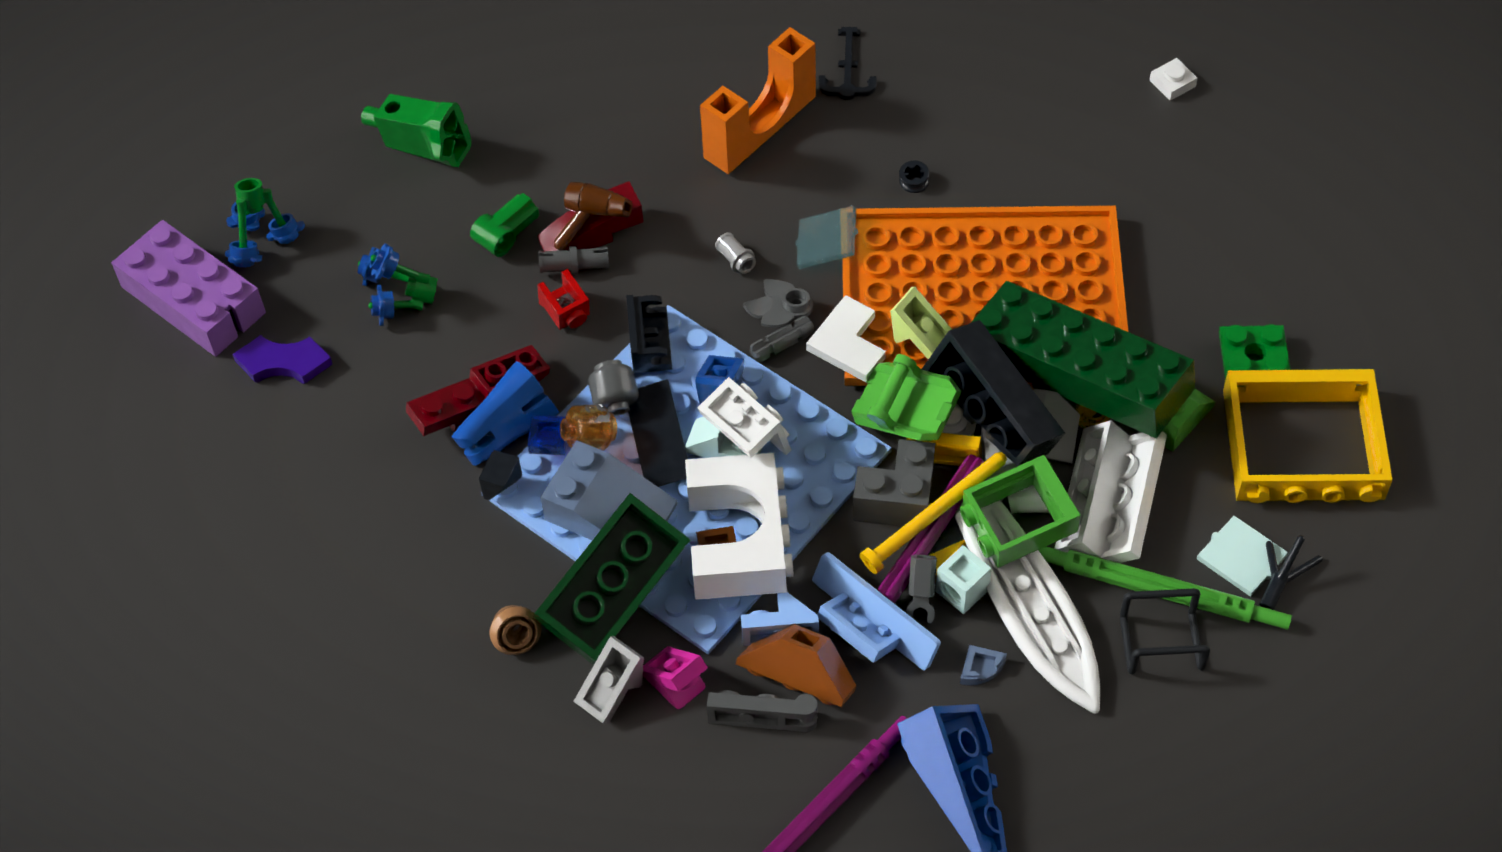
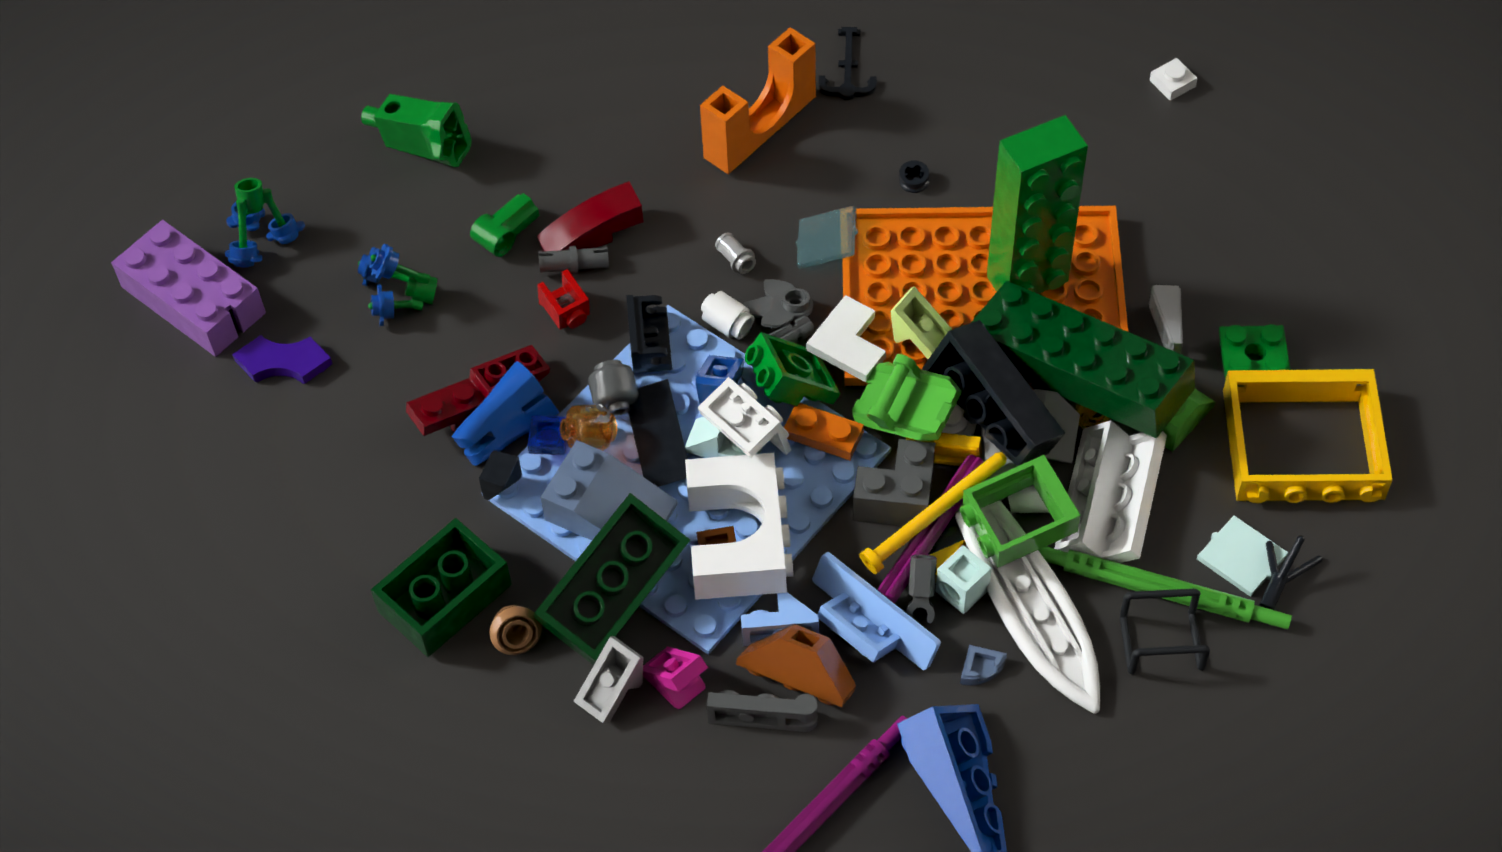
reddish brown piece [554,182,633,250] -> none
none -> dark green brick [371,518,512,657]
none -> white brick [701,291,755,340]
none -> green plate [745,332,840,406]
none -> orange plate [784,403,864,461]
none -> green brick [987,115,1088,294]
none -> light grey slope [1149,285,1183,354]

